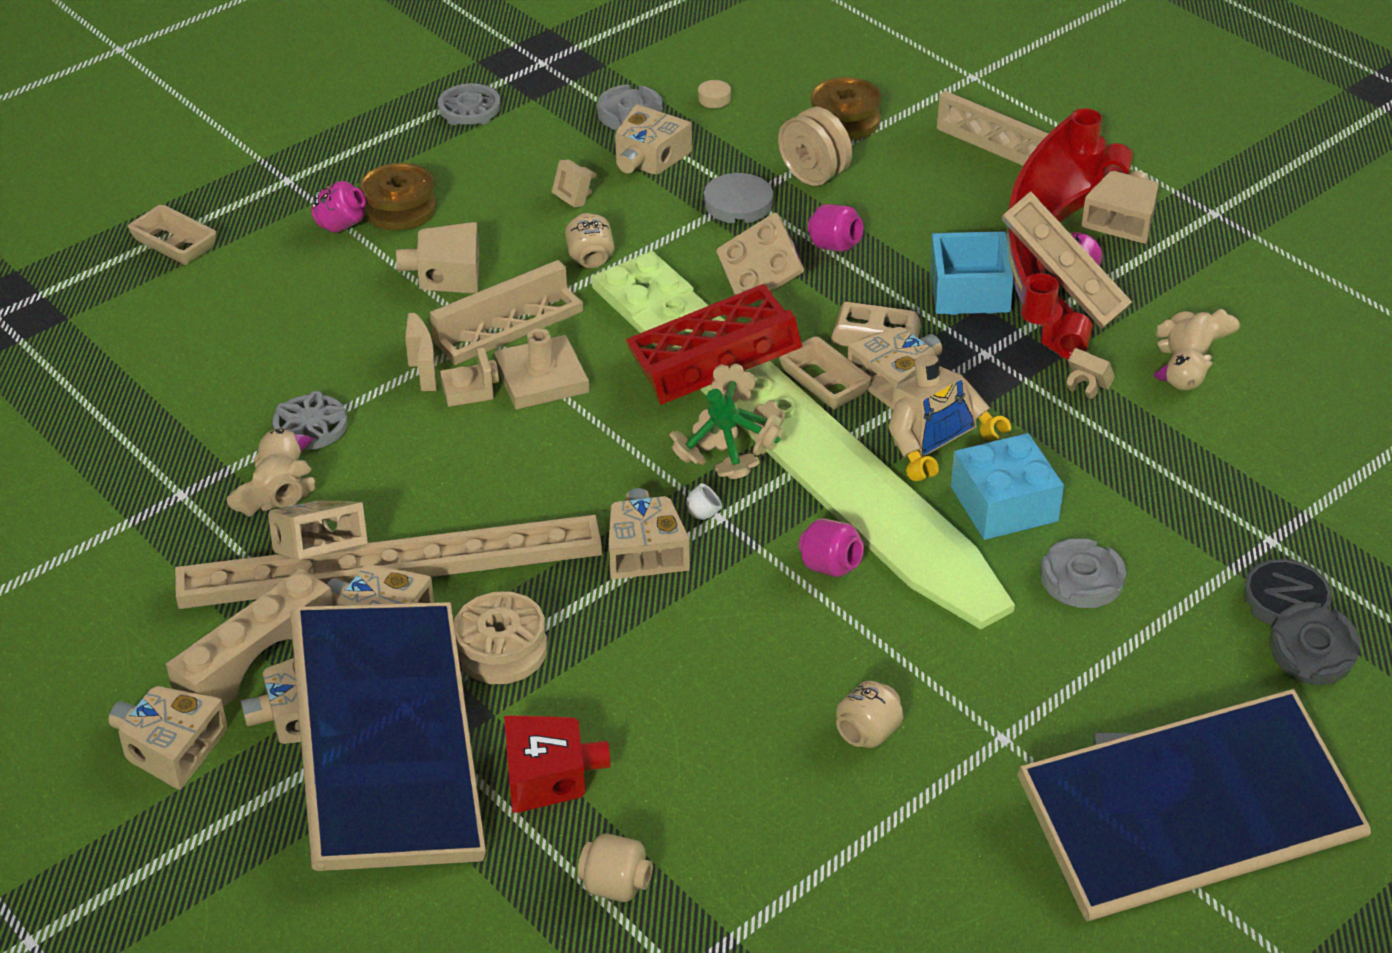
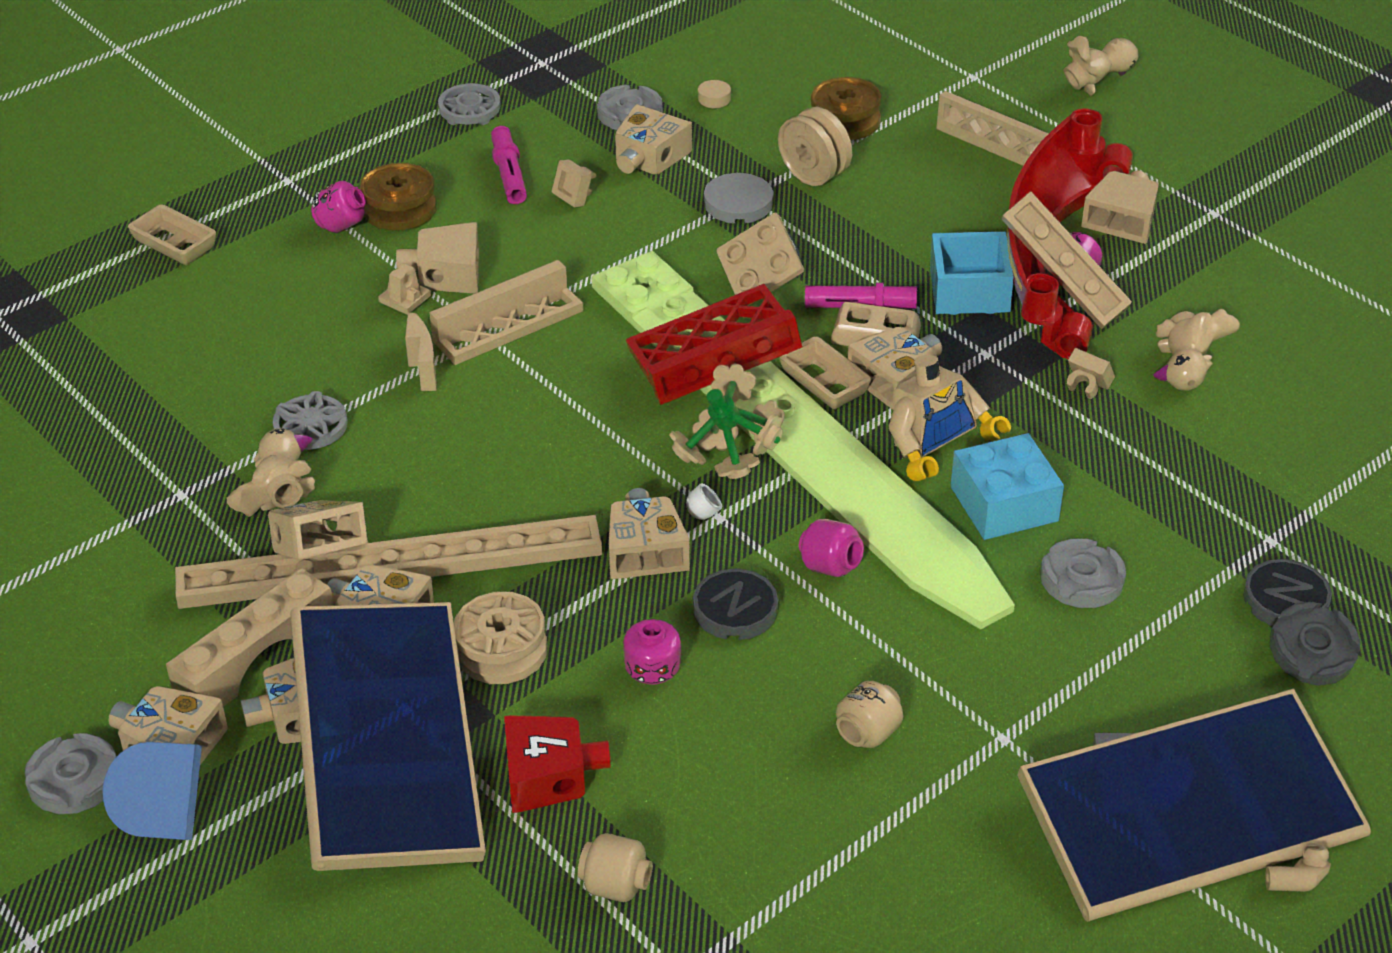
tan bracket [440,347,499,407] -> none
tan tile [493,328,589,410] -> none
tan head [565,213,615,268] -> none
dark pink head [808,204,864,252] -> none
none -> light grey tile [24,733,116,814]
none -> medium blue tile [103,742,202,840]
none -> tan brick [378,263,431,315]
none -> dark pink pin [491,126,527,204]
none -> dark pink head [623,619,681,685]
none -> tile [693,569,778,640]
none -> dark pink pin [805,282,917,309]
none -> tan animal [1063,36,1139,96]
none -> tan arm [1265,844,1331,892]

